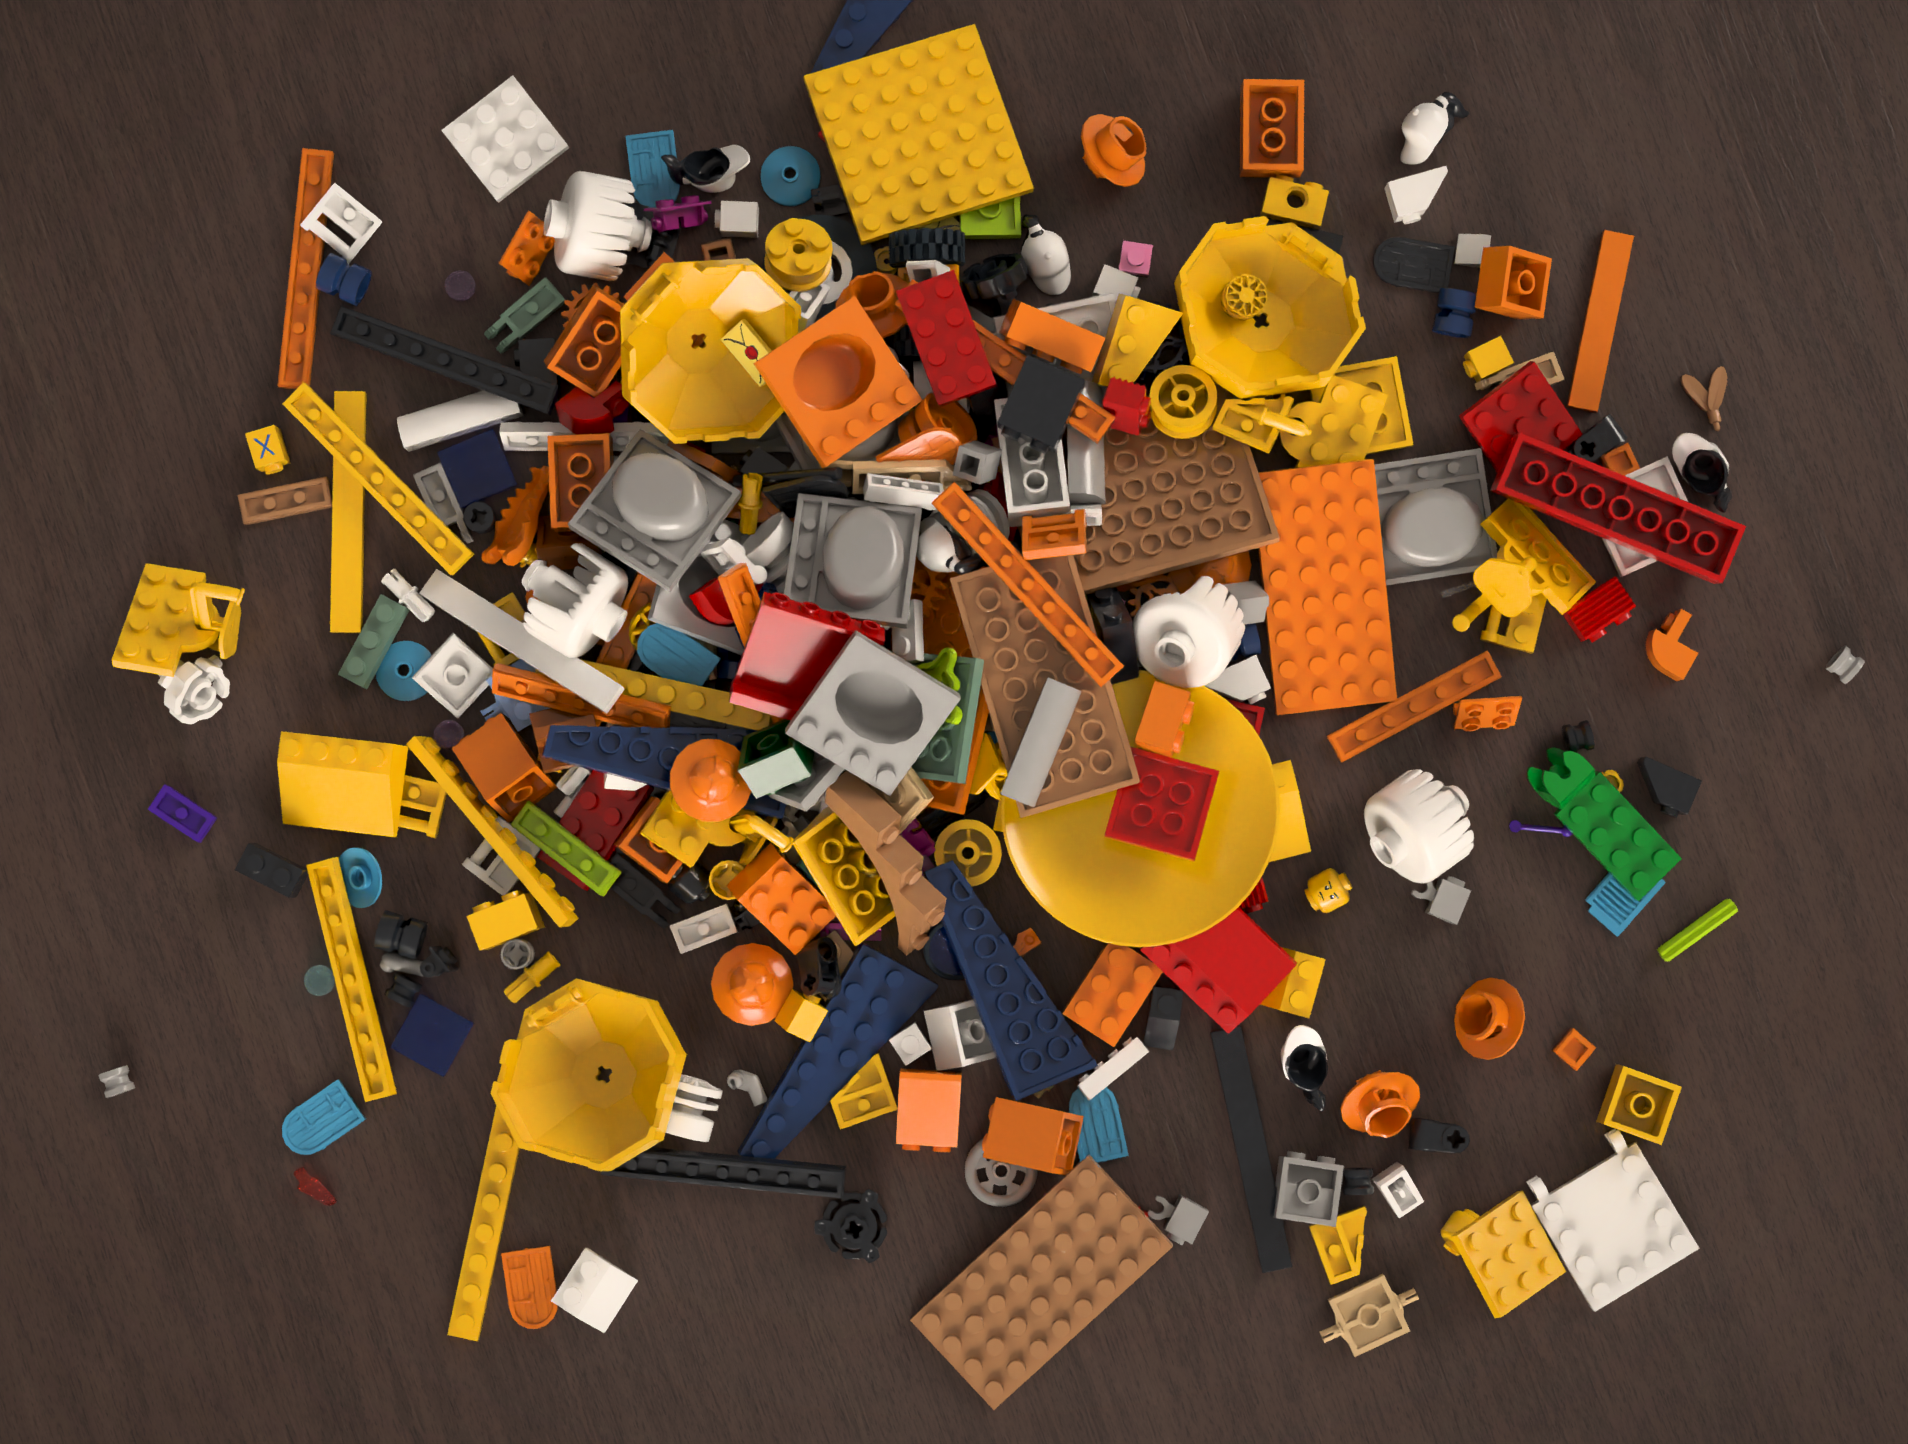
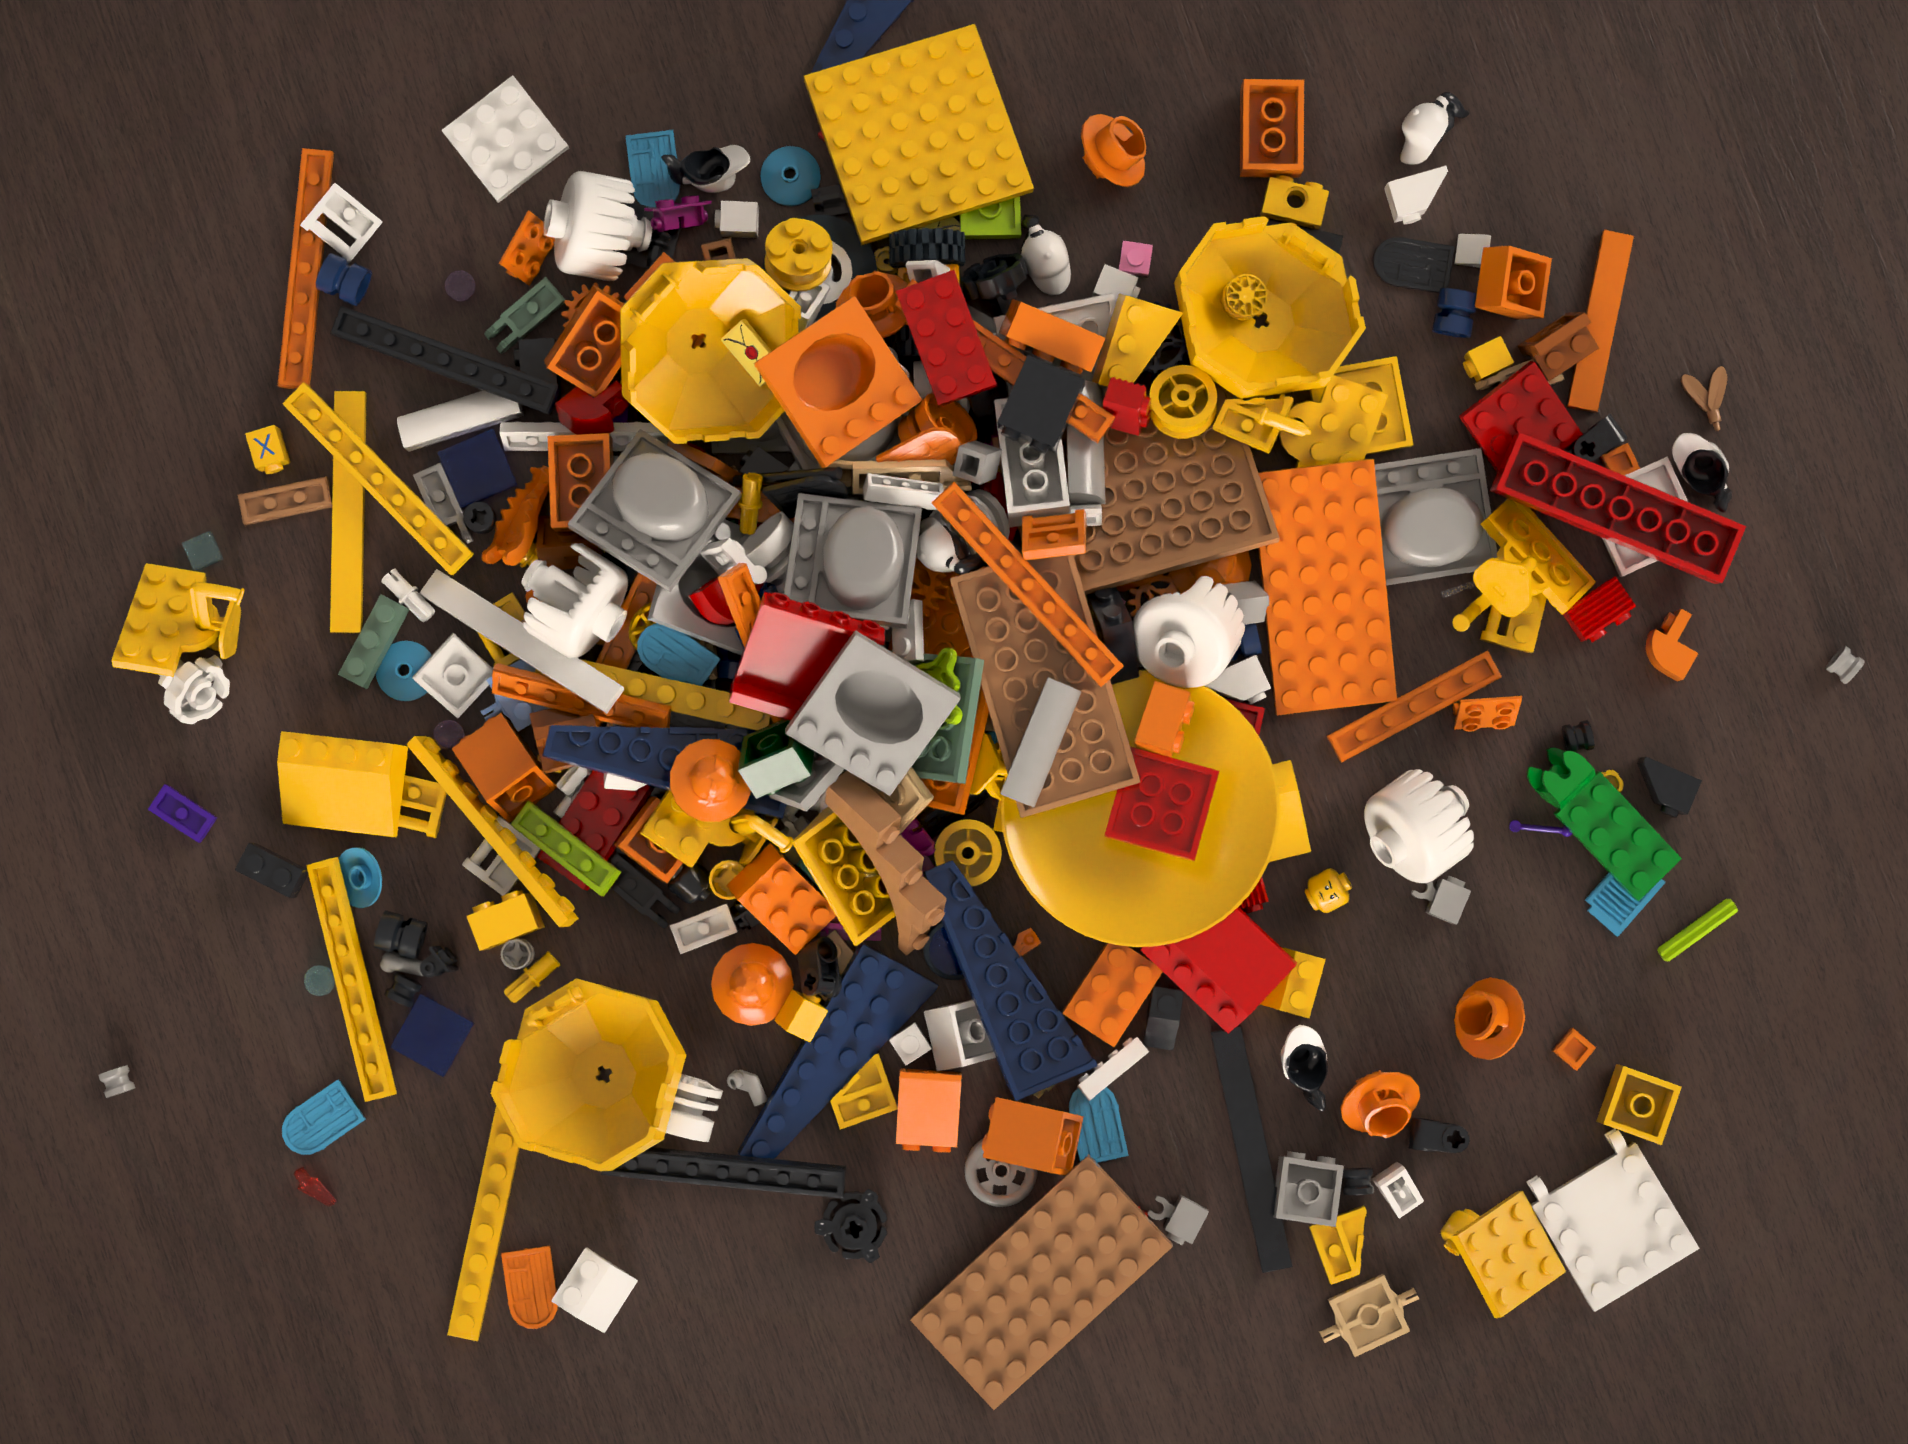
none -> clear light blue tile [182,531,224,571]
none -> dark orange bracket [1517,312,1599,381]

